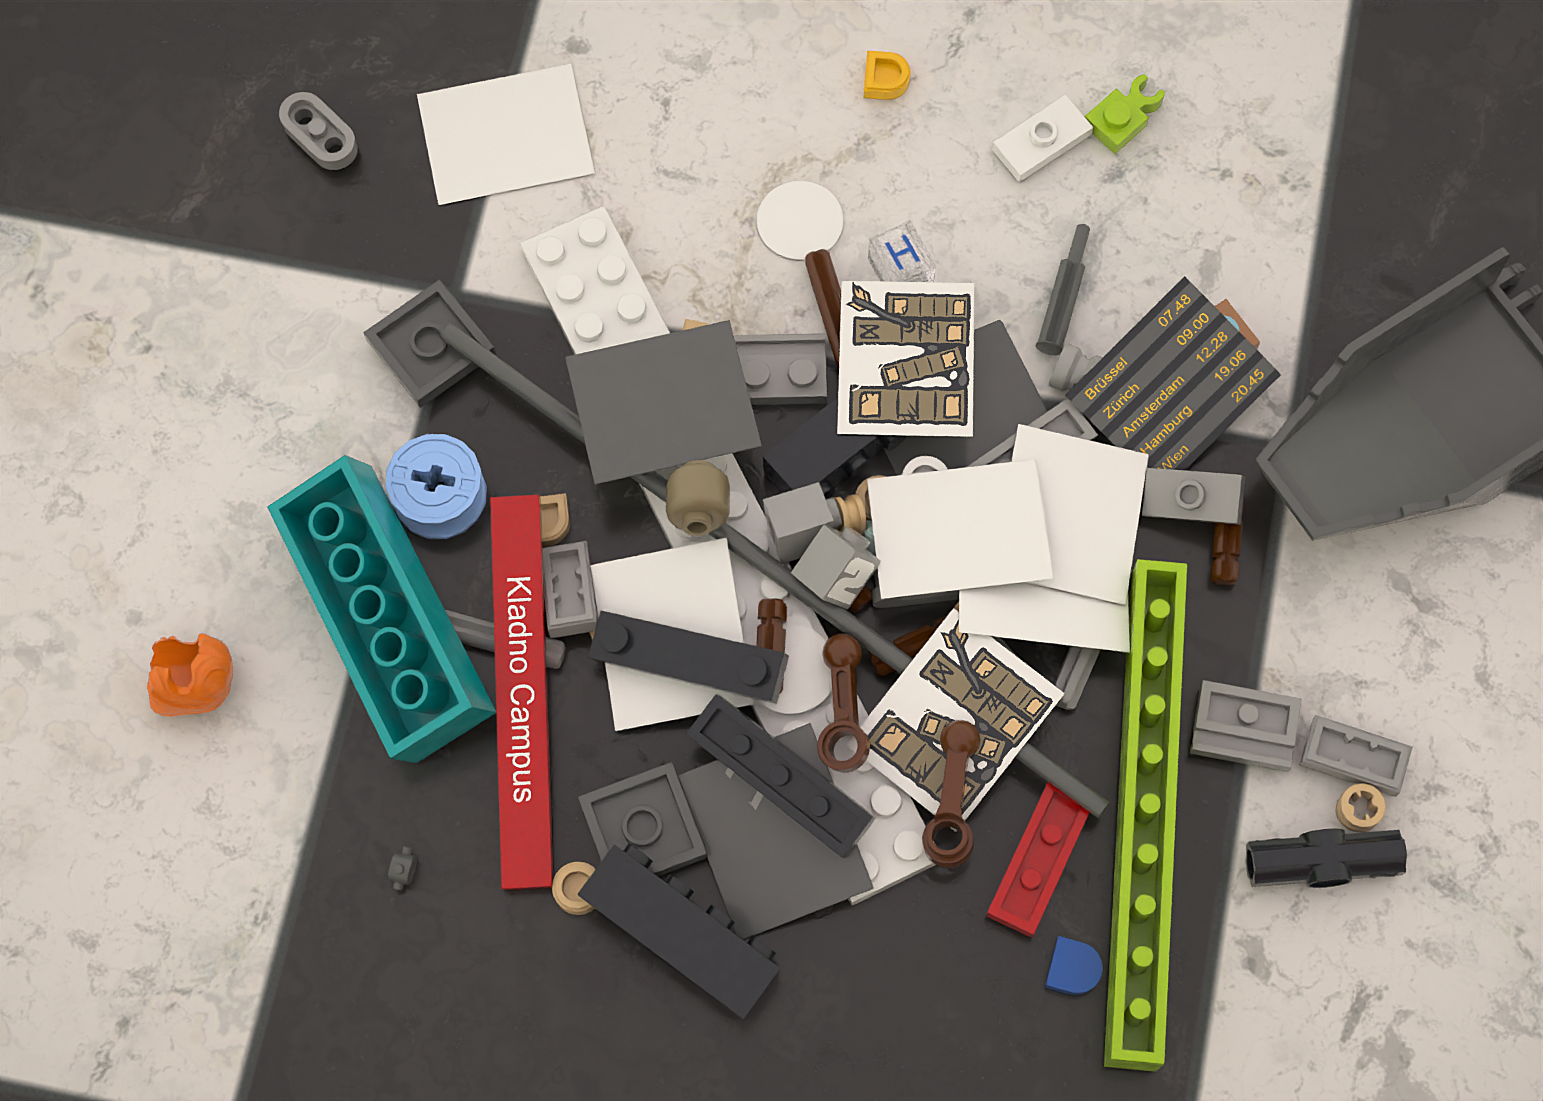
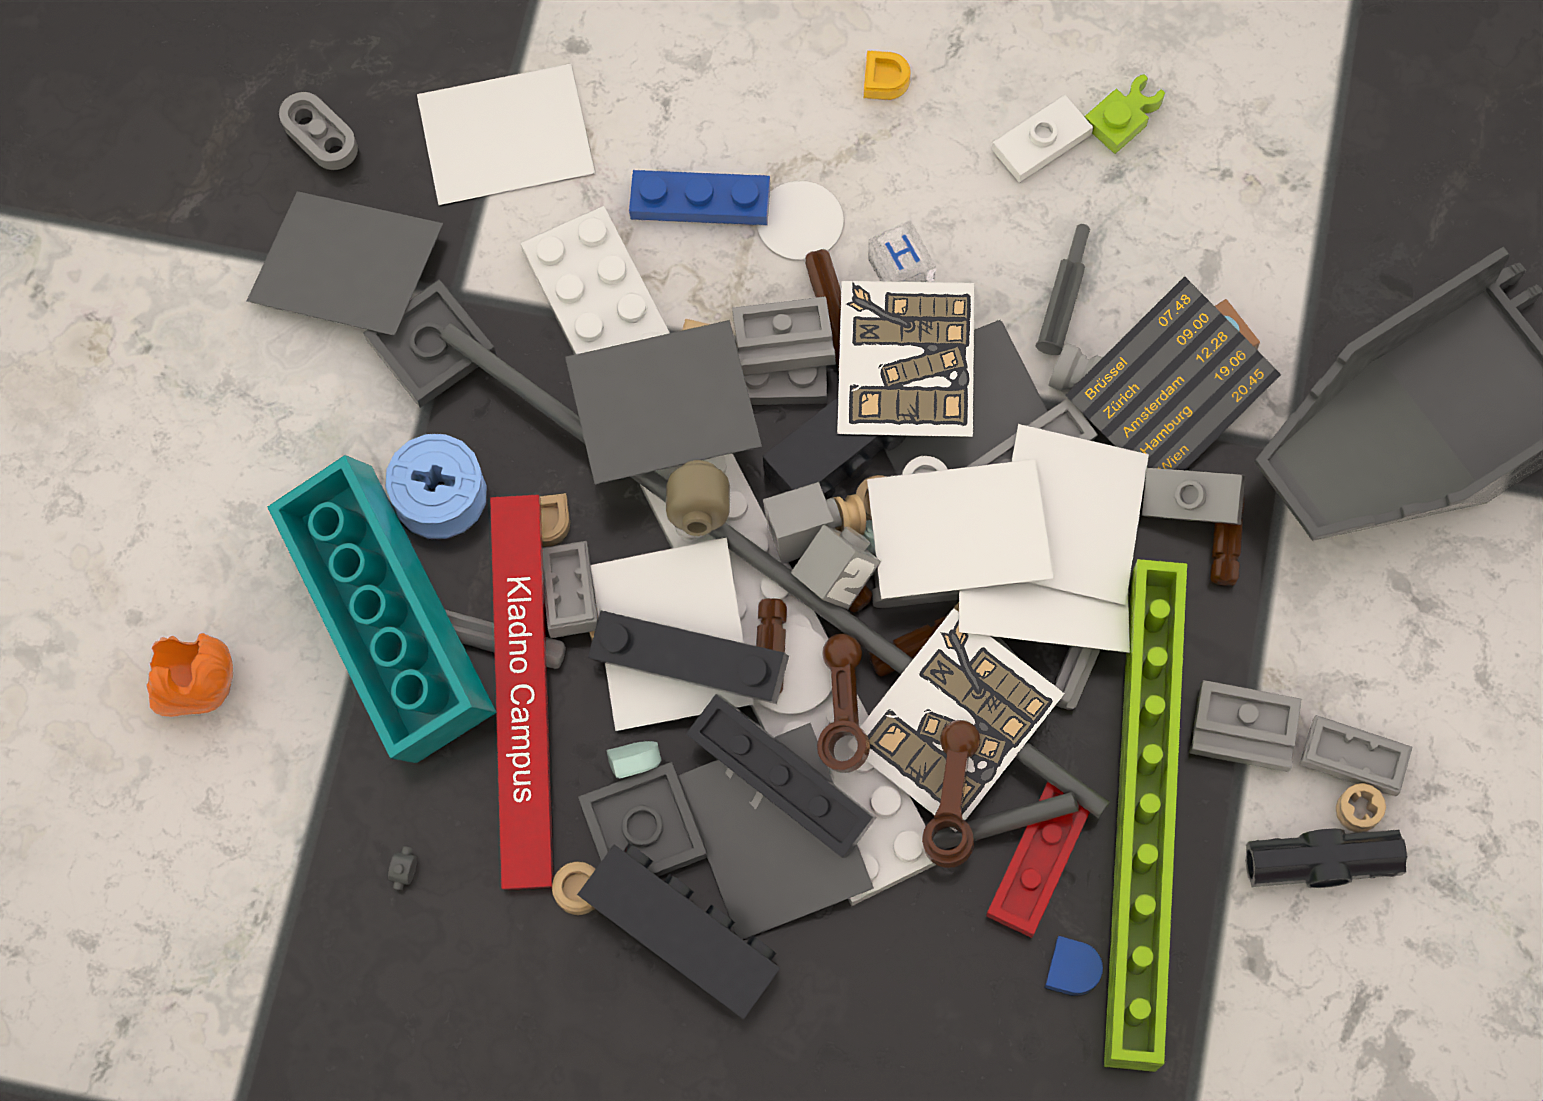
none -> dark grey sticker [246,191,443,336]
none -> light aqua tile [606,741,661,779]
none -> blue plate [629,170,771,225]
none -> light grey plate [732,297,835,375]
none -> dark grey bar [933,792,1079,850]

